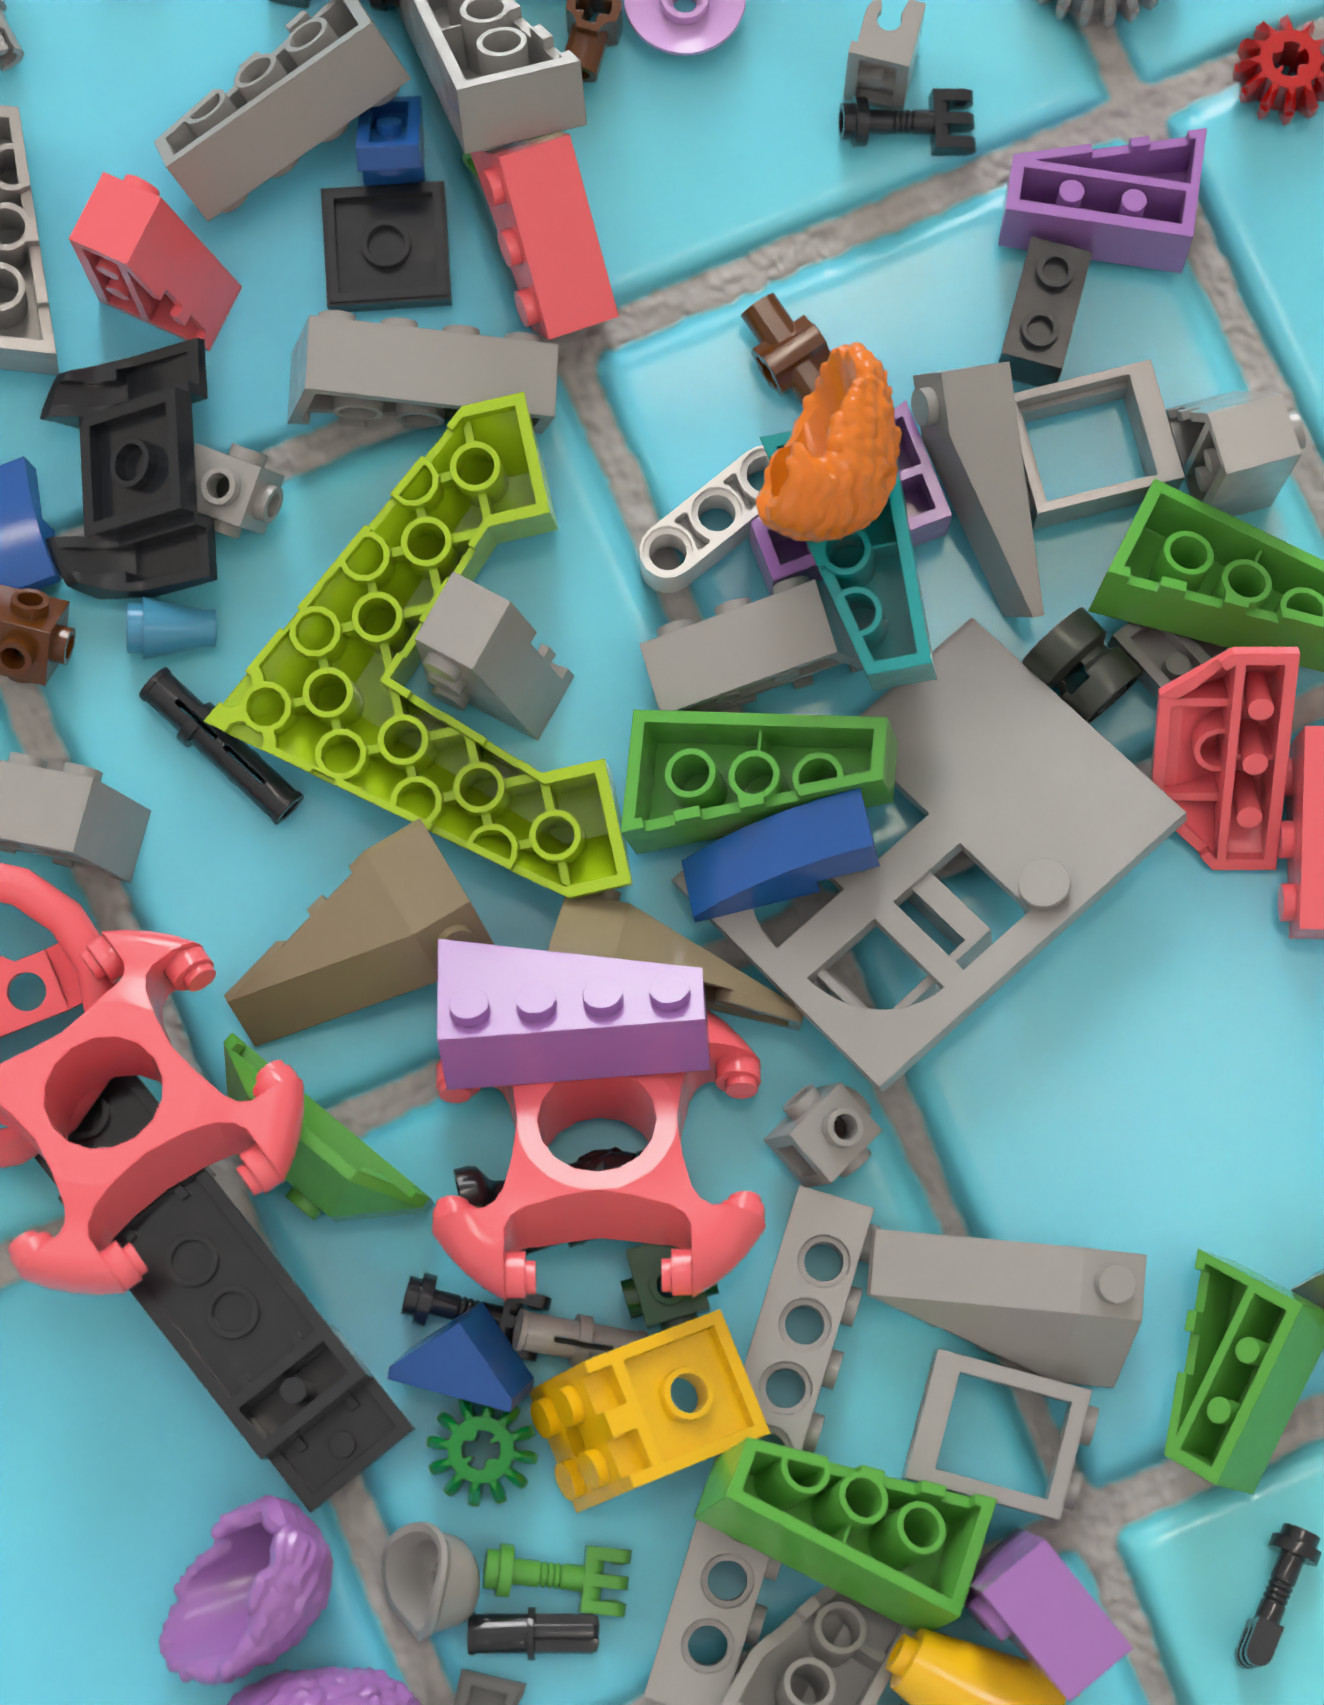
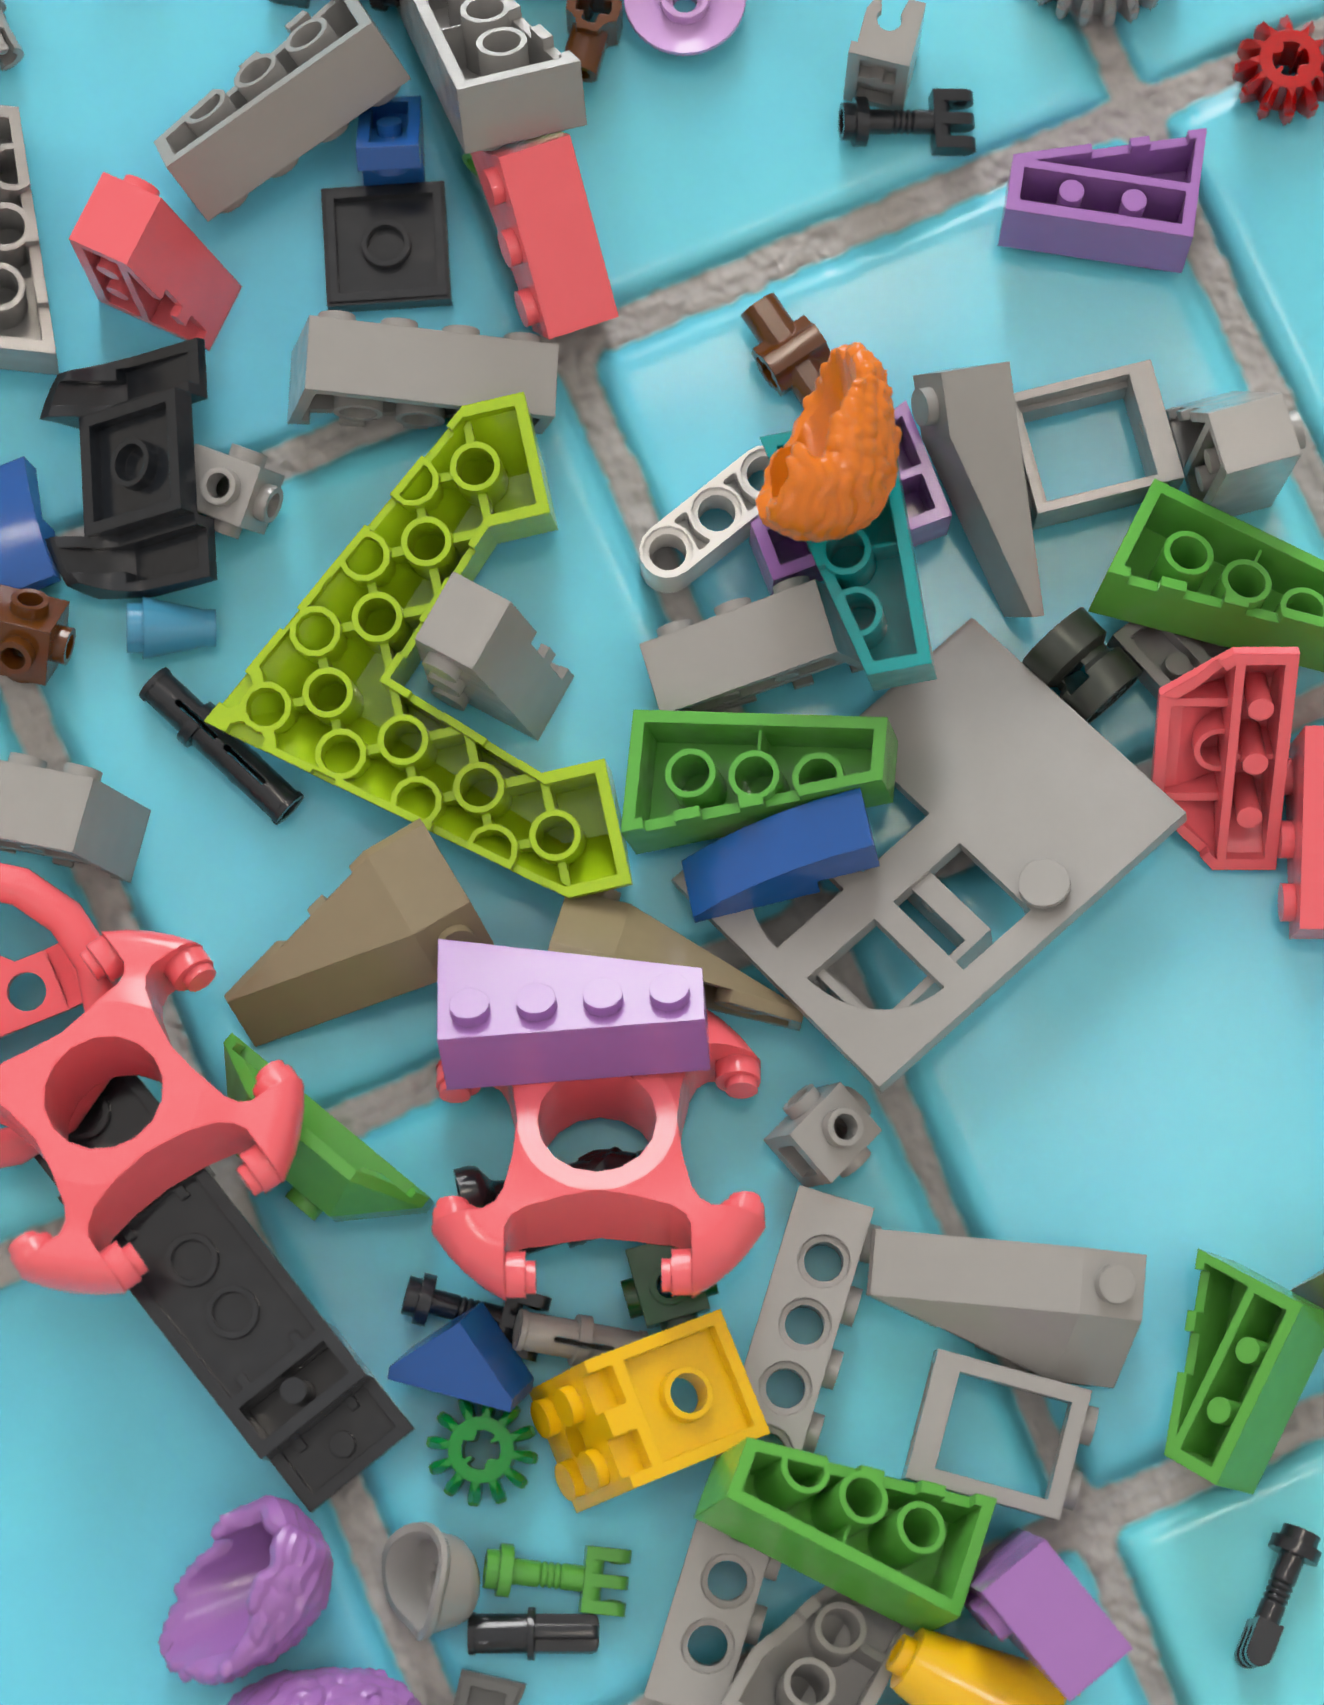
black brick [998,237,1092,387] -> none

